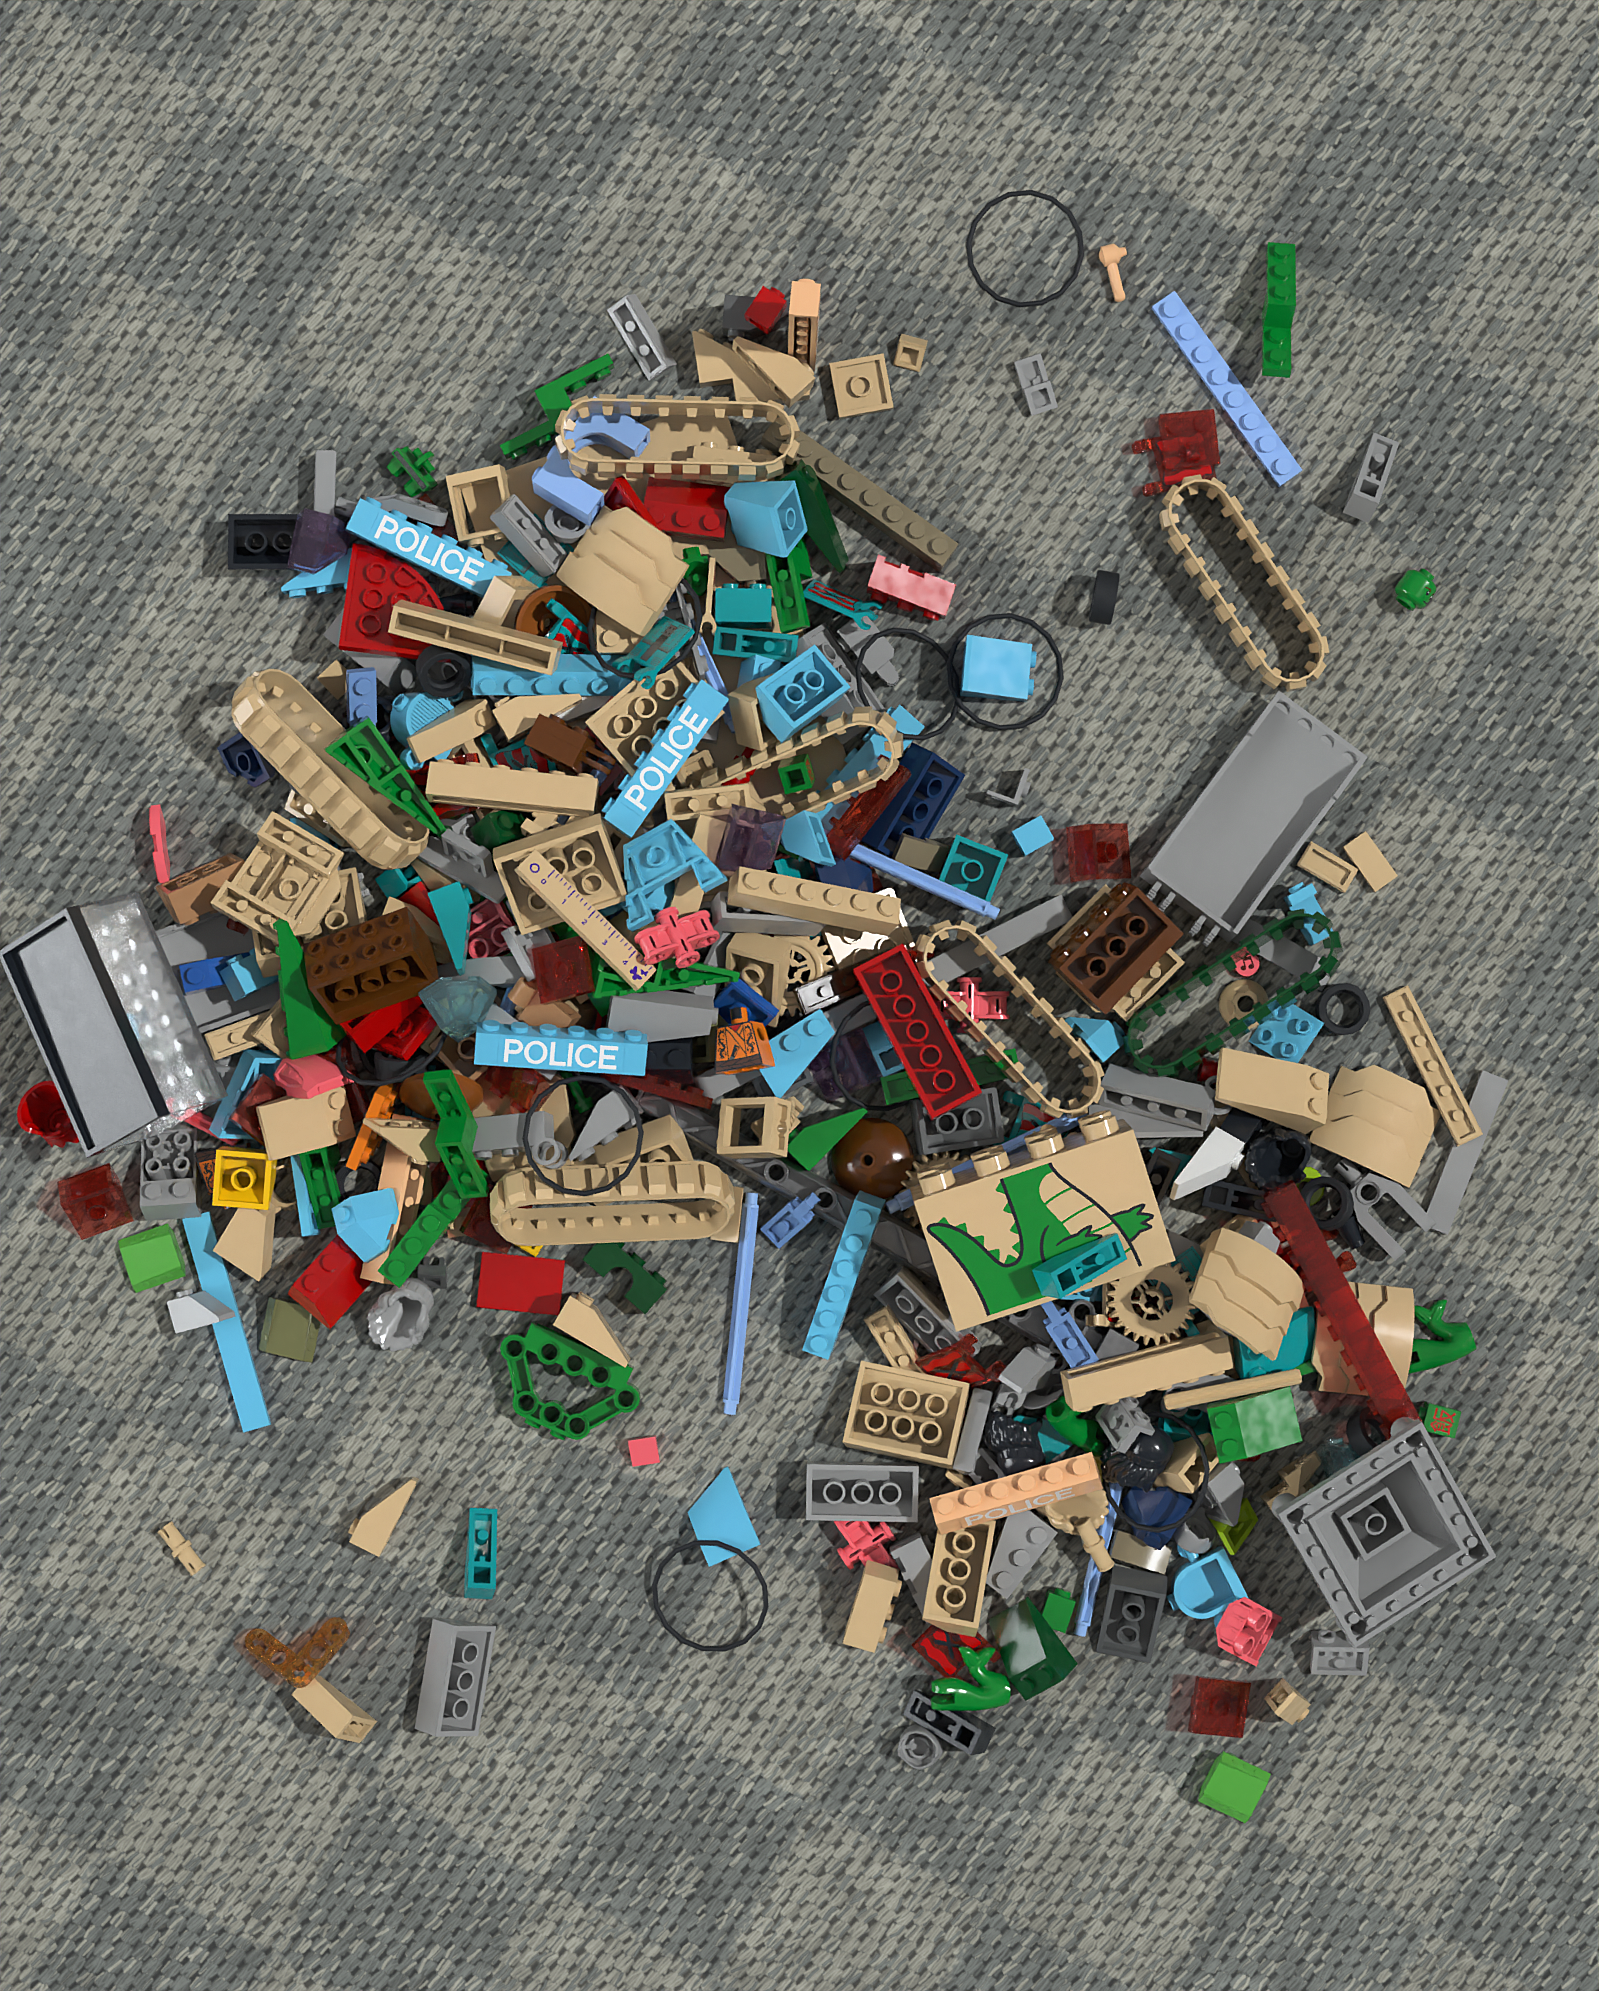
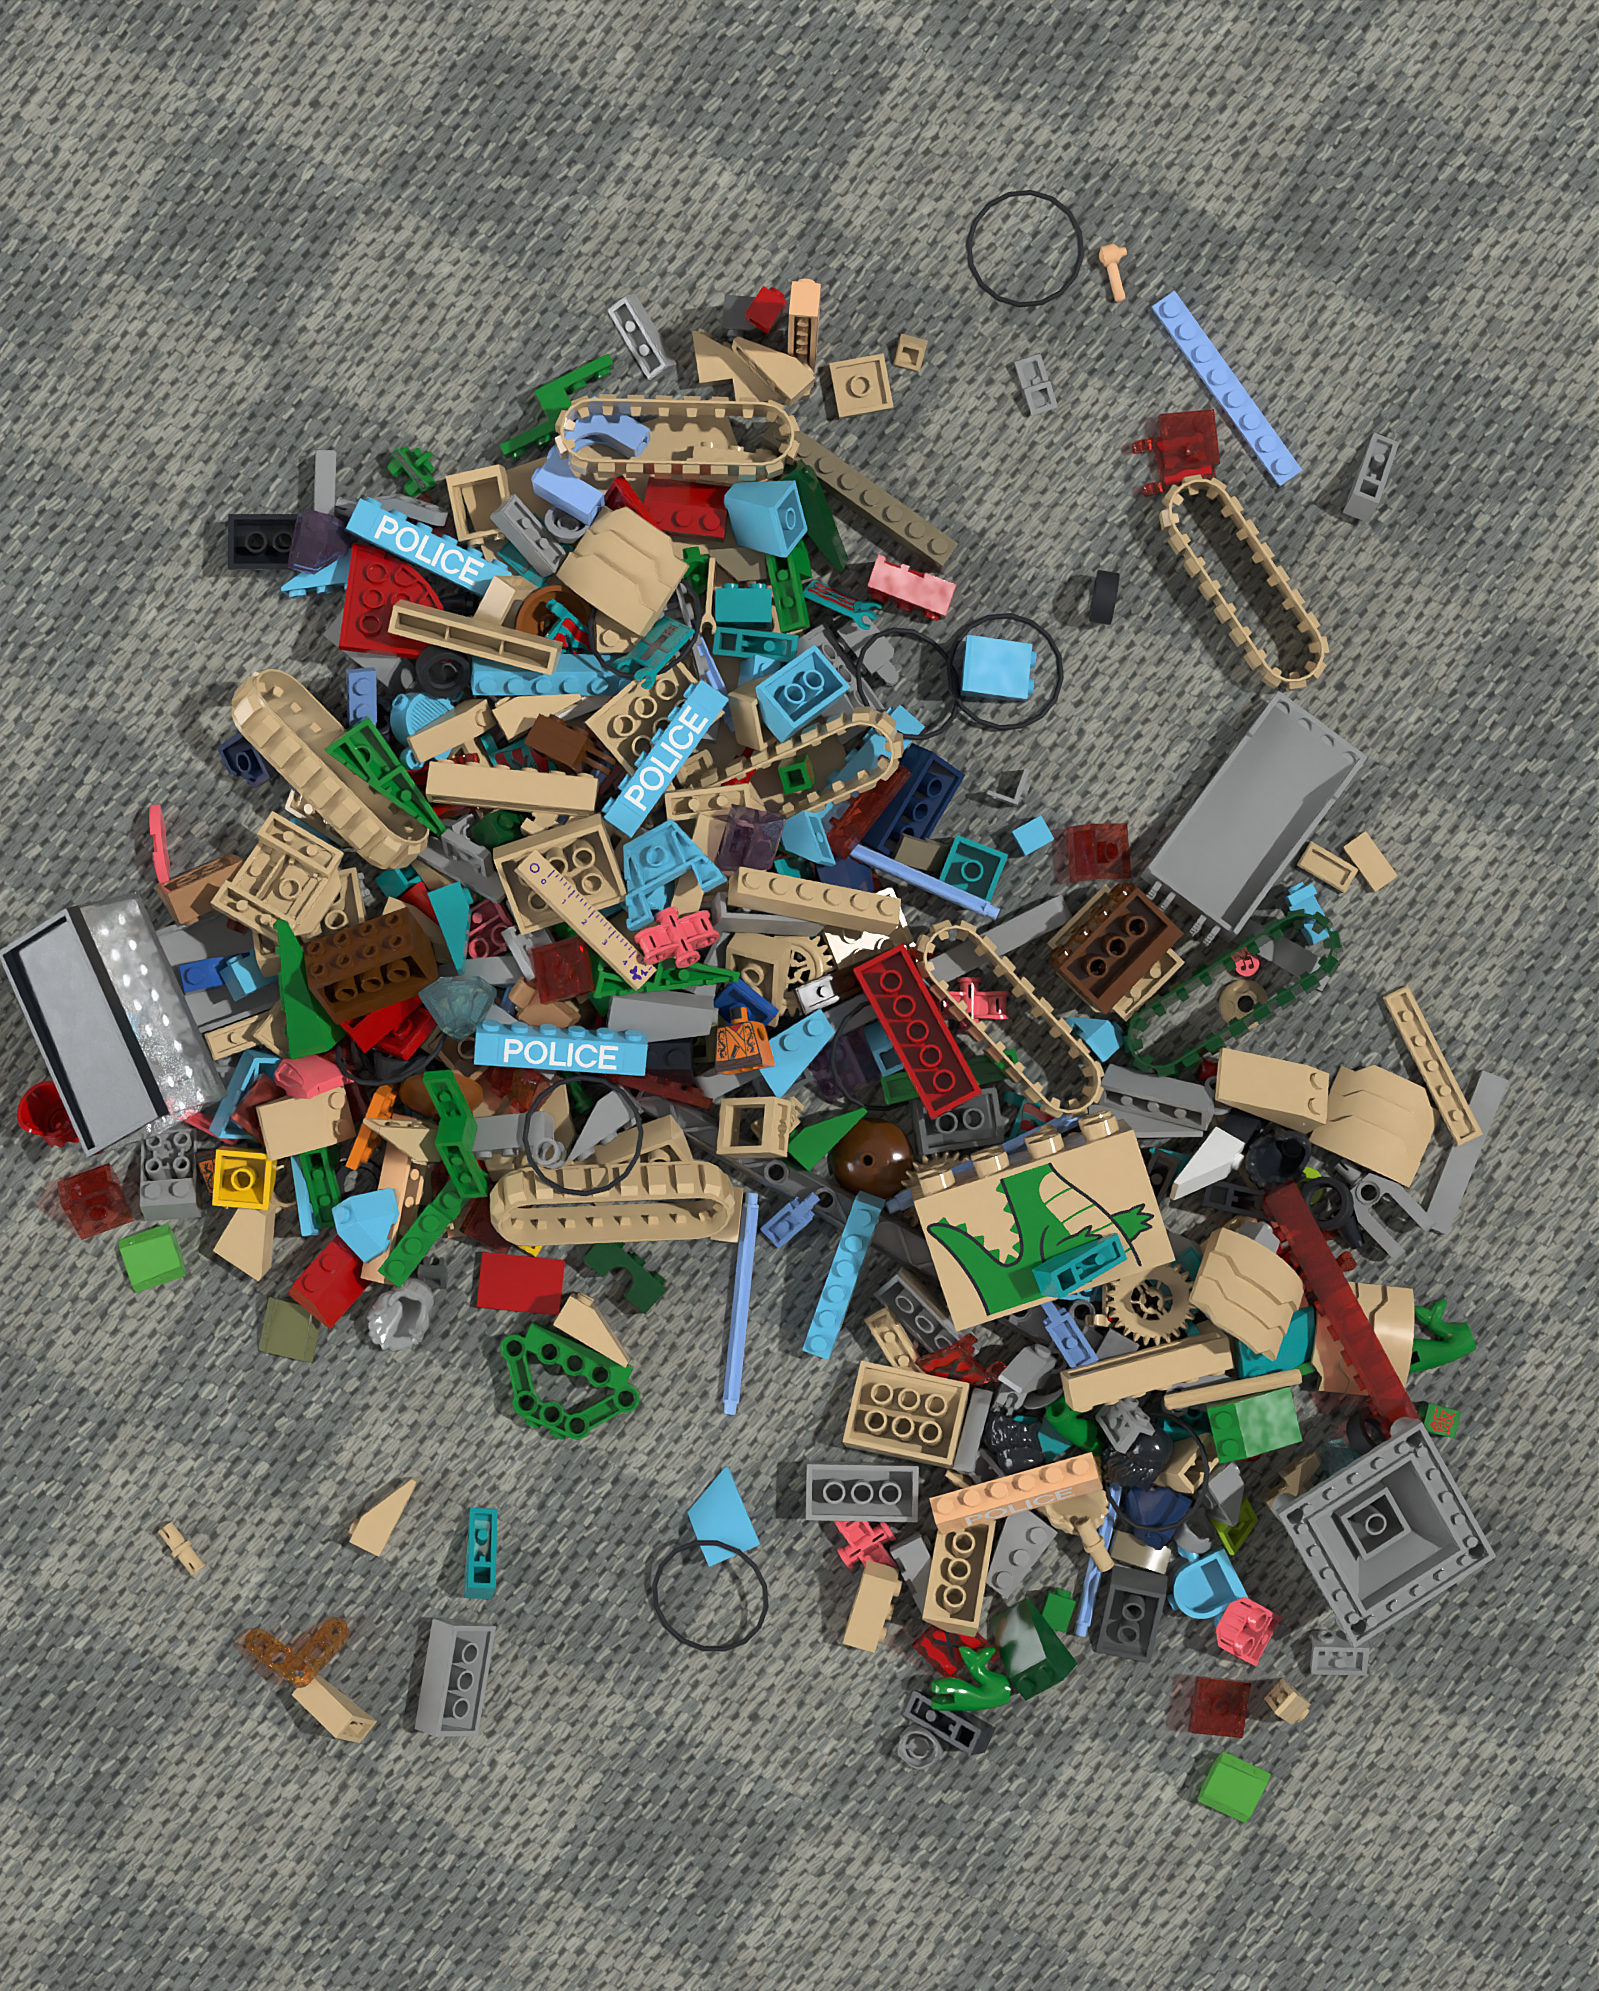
slope [167,1289,236,1334] -> none
medium azure tile [182,1211,271,1433] -> none
tan slope [317,659,347,700] -> none
coral slope [628,1435,660,1467] -> none
medium azure hinge [1249,1004,1324,1063] -> none
green bracket [1262,242,1296,378] -> none
black tyre [1315,983,1370,1035] -> none
green head [1395,568,1436,611] -> none

